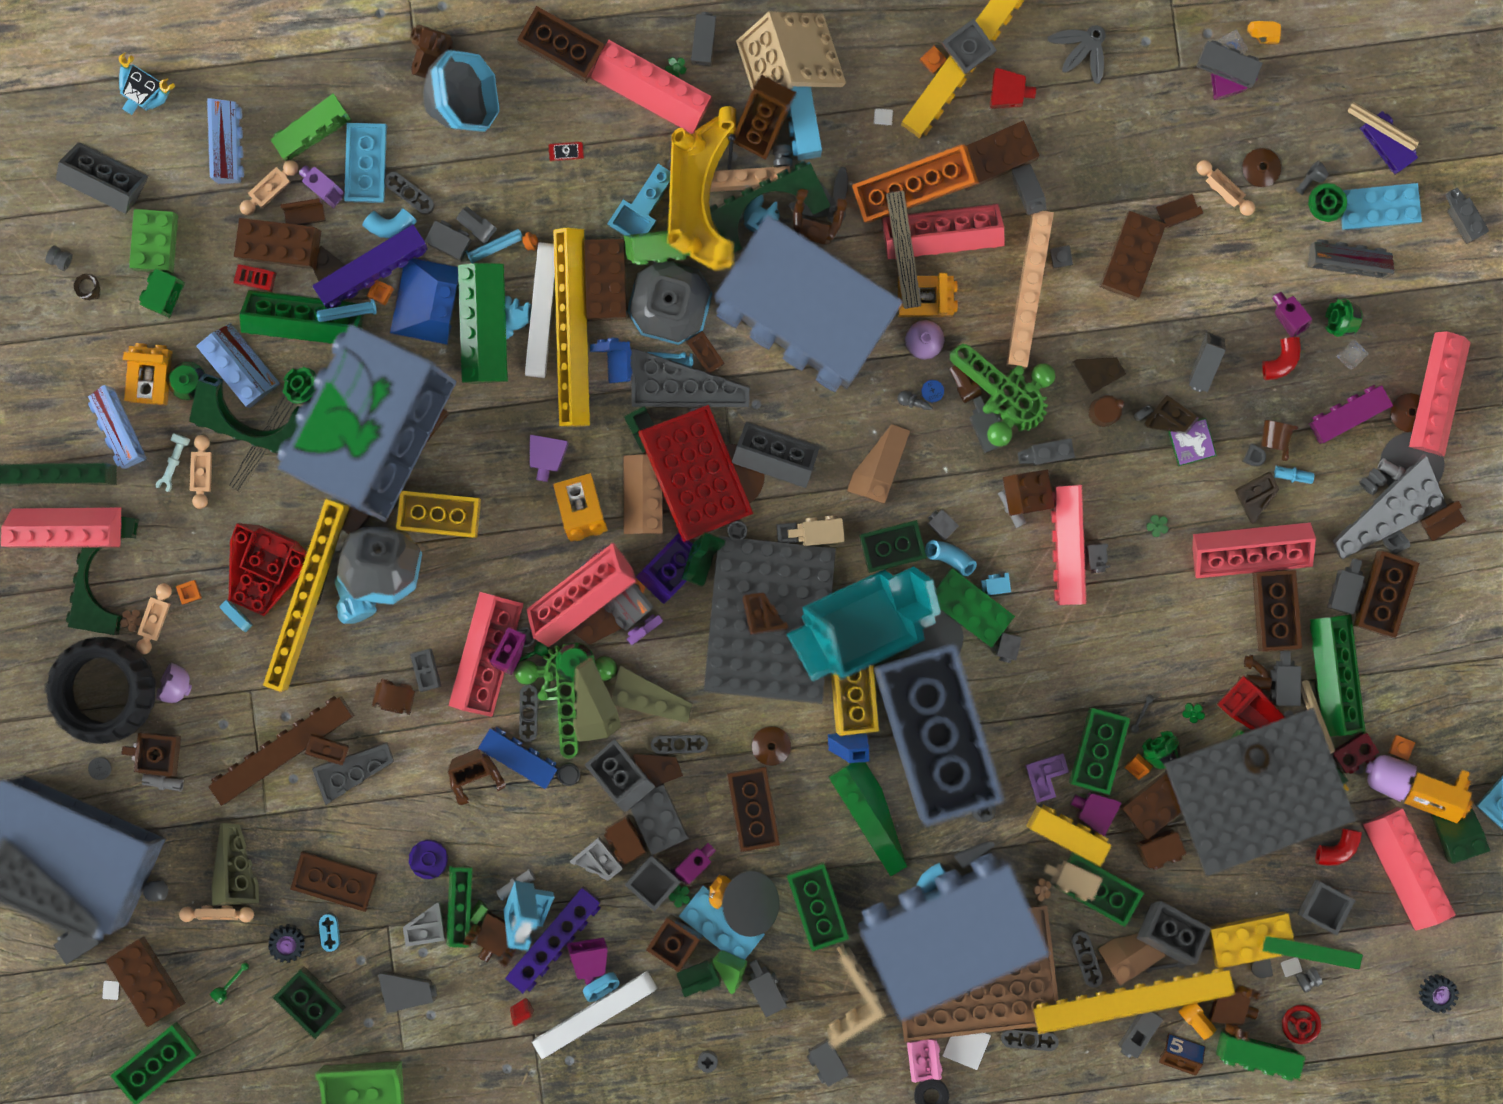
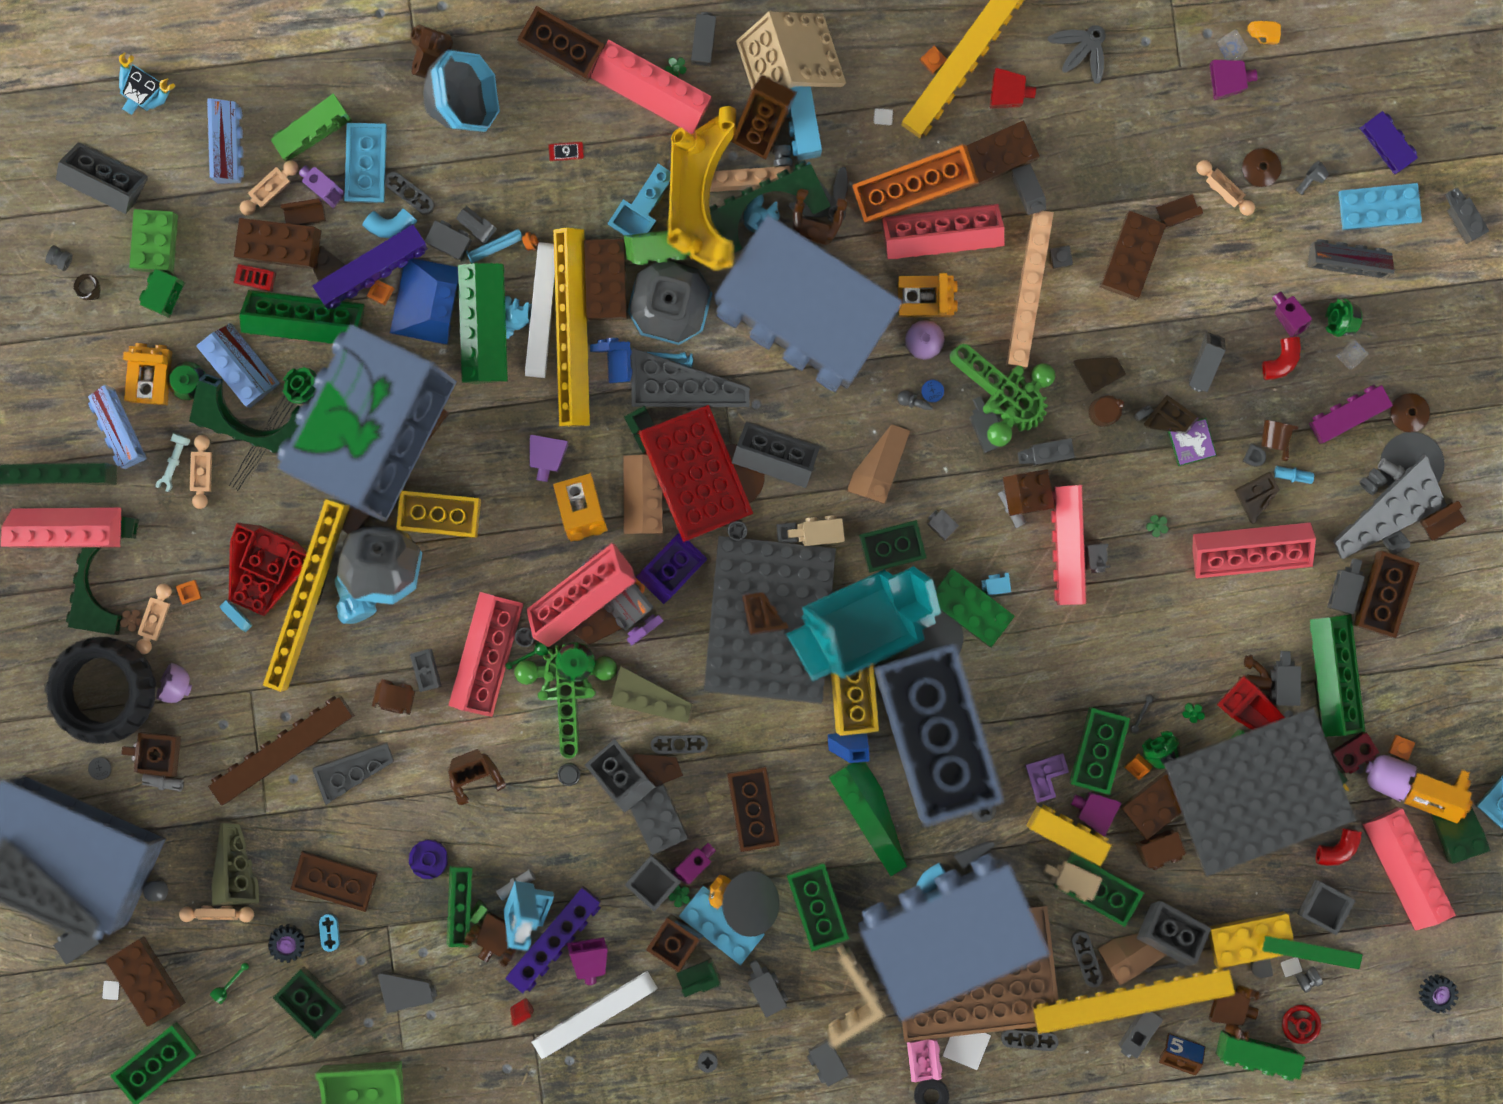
reddish brown plate [305,734,349,766] -> none
medium azure axle [316,299,377,322] -> none
light grey wing [403,902,446,947] -> none
blue brick [478,727,559,789] -> none
magenta slope [490,627,526,676] -> none
dark grey beam [519,685,538,742] -> none
light grey wing [570,837,624,880] -> none
olive wedge [573,658,621,742] -> none
medium azure beam [583,972,620,1002] -> none
reddish brown brick [604,815,647,864] -> none
dark green panel [682,532,726,587] -> none
reddish brown plate [686,331,725,373] -> none
bright green slope [712,950,748,994] -> none
black hinge [727,134,736,170] -> none
reddish brown dish [752,726,791,766] -> none
dark tan sticker [887,191,921,309] -> none
medium azure cylinder [925,540,977,577] -> none
dark grey plate [941,19,997,75] -> none
reddish brown piece [949,365,982,403] -> none
flat silver brick [995,633,1022,663] -> none
medium nougat plant [1033,878,1051,901] -> none
light orange piece [1178,1003,1217,1040] -> none
dark grey brick [1196,40,1263,89] -> none
dark brown piece [1244,744,1270,774] -> none
reddish brown brick [1252,570,1302,652] -> none
tan axle [1301,680,1335,754] -> none
green cone [1308,183,1347,222] -> none
tan axle [1348,102,1419,150] -> none
coral slope [1409,331,1470,456] -> none

